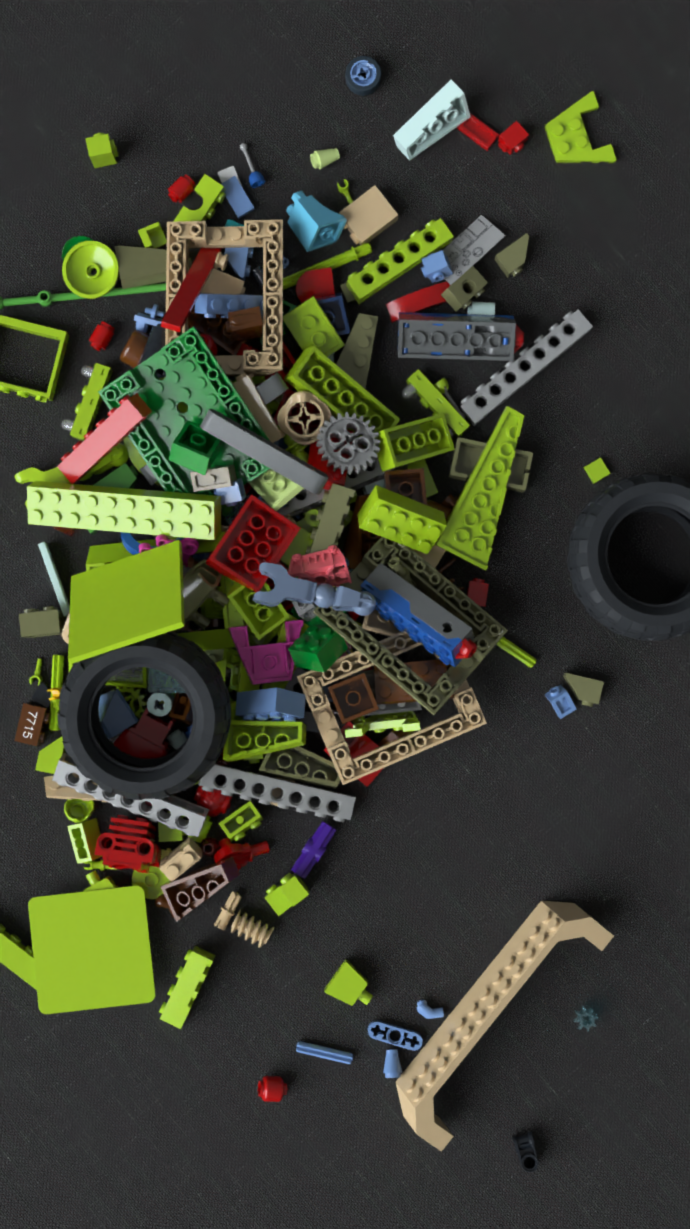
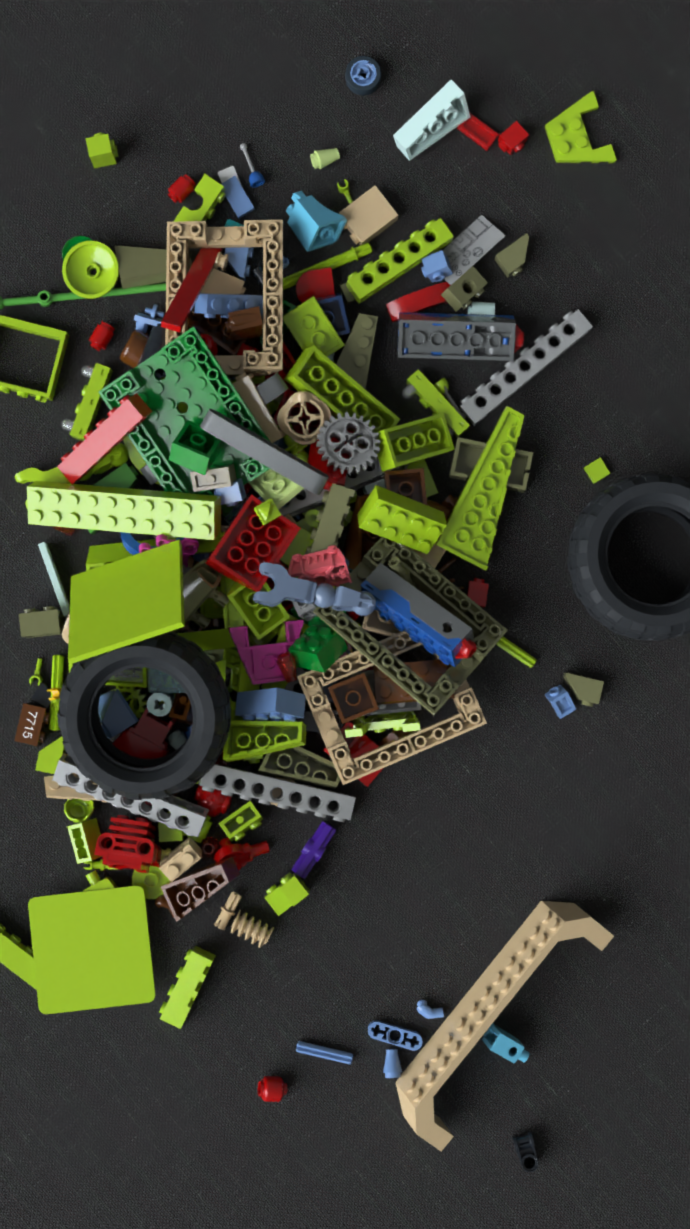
lime panel [138,222,167,249] -> none
lime torso [324,959,373,1006] -> none
clear light blue gear [573,1006,598,1031] -> none
none -> lime tile [254,498,281,526]
none -> clear red cone [276,652,297,683]
none -> medium azure torso [482,1023,530,1063]

